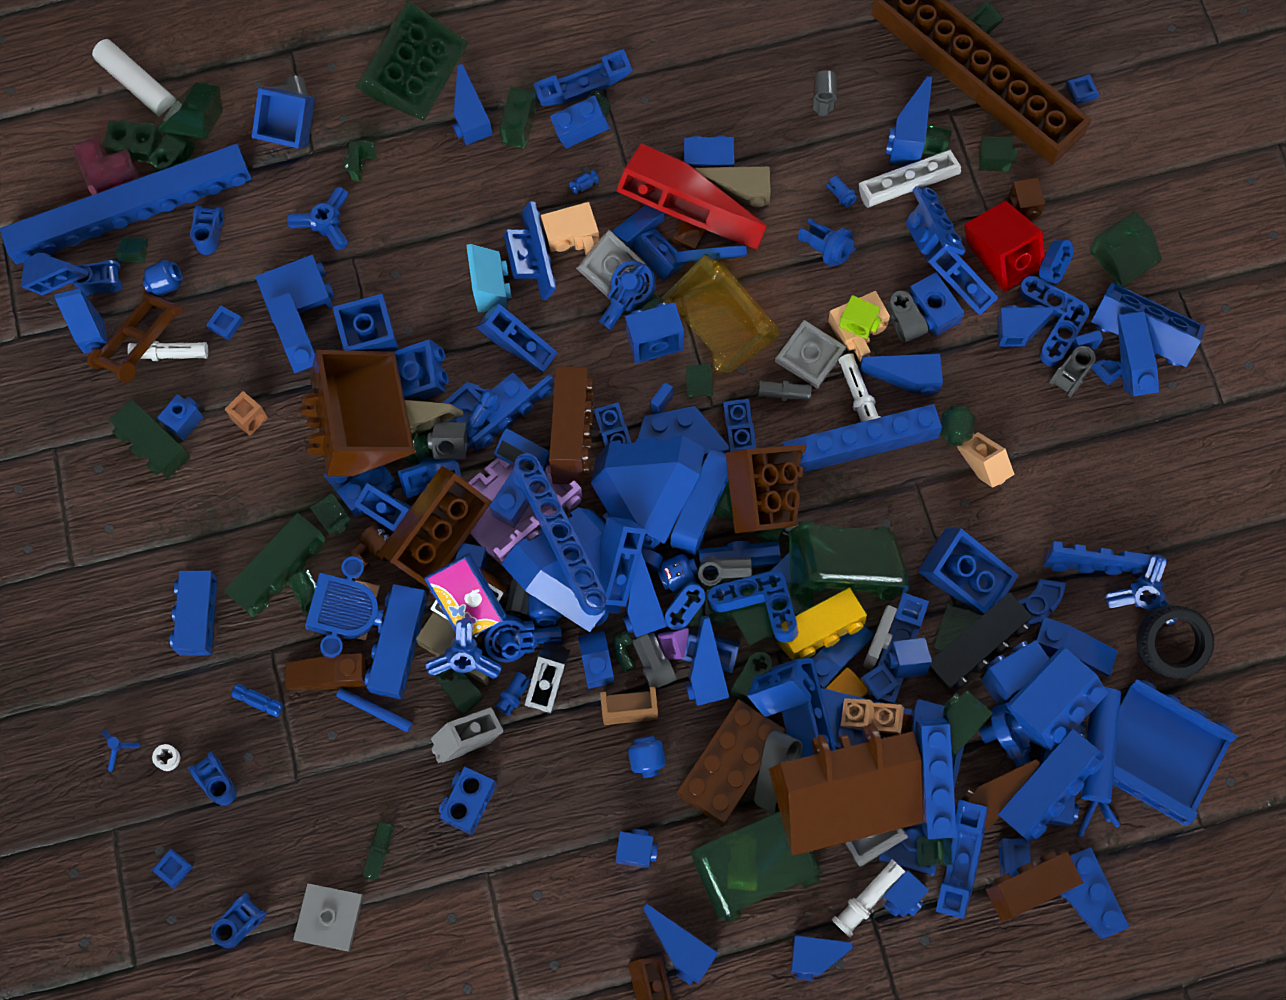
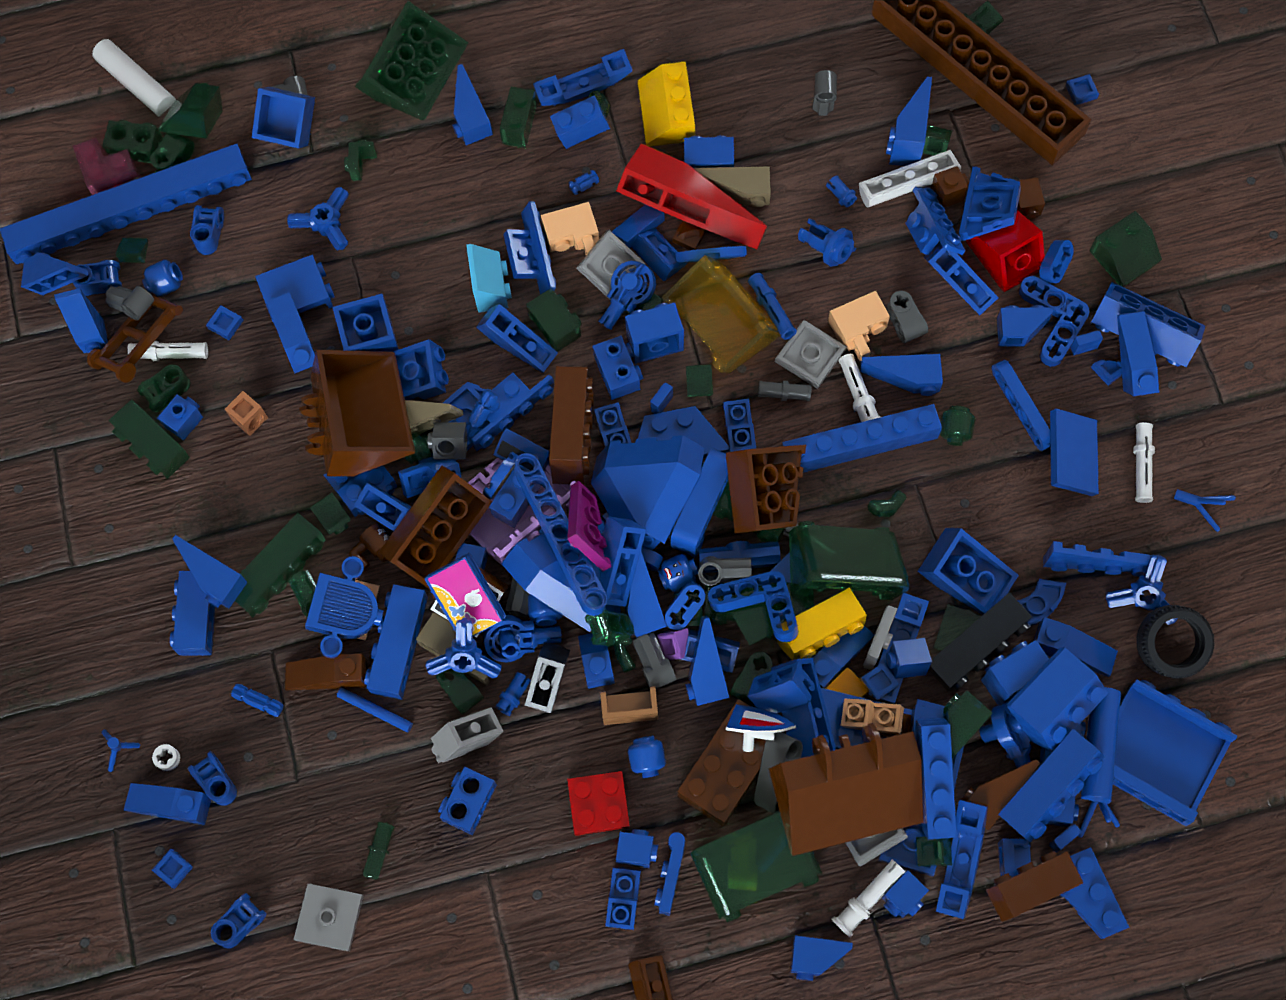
blue slope [643,904,718,985] -> none
lime brick [839,295,882,339] -> none
blue brick [909,272,964,337] -> none
light nougat slope [957,432,1014,488] -> none
clear green brick [979,136,1017,172] -> none
dark grey piece [1049,346,1095,398] -> none
none -> dark grey piece [105,286,155,320]
none -> blue slope [124,783,211,825]
none -> clear green piece [137,364,190,412]
none -> blue slope [172,535,247,609]
none -> blue tile [482,452,518,500]
none -> clear green brick [526,288,582,352]
none -> magenta wing [567,481,611,571]
none -> red plate [567,771,630,836]
none -> clear green piece [584,609,634,647]
none -> blue brick [592,336,643,400]
none -> blue slope [605,867,641,930]
none -> yellow slope [638,62,695,146]
none -> blue plate [654,832,685,916]
none -> shield [726,704,796,752]
none -> blue pin [748,273,797,340]
none -> clear green arm [868,490,907,517]
none -> reddish brown brick [931,166,969,208]
none -> blue wing [959,167,1021,241]
none -> blue beam [992,359,1051,451]
none -> blue tile [1049,824,1082,853]
none -> blue tile [1050,409,1099,496]
none -> white pin [1133,422,1155,503]
none -> blue plant [1174,489,1236,532]

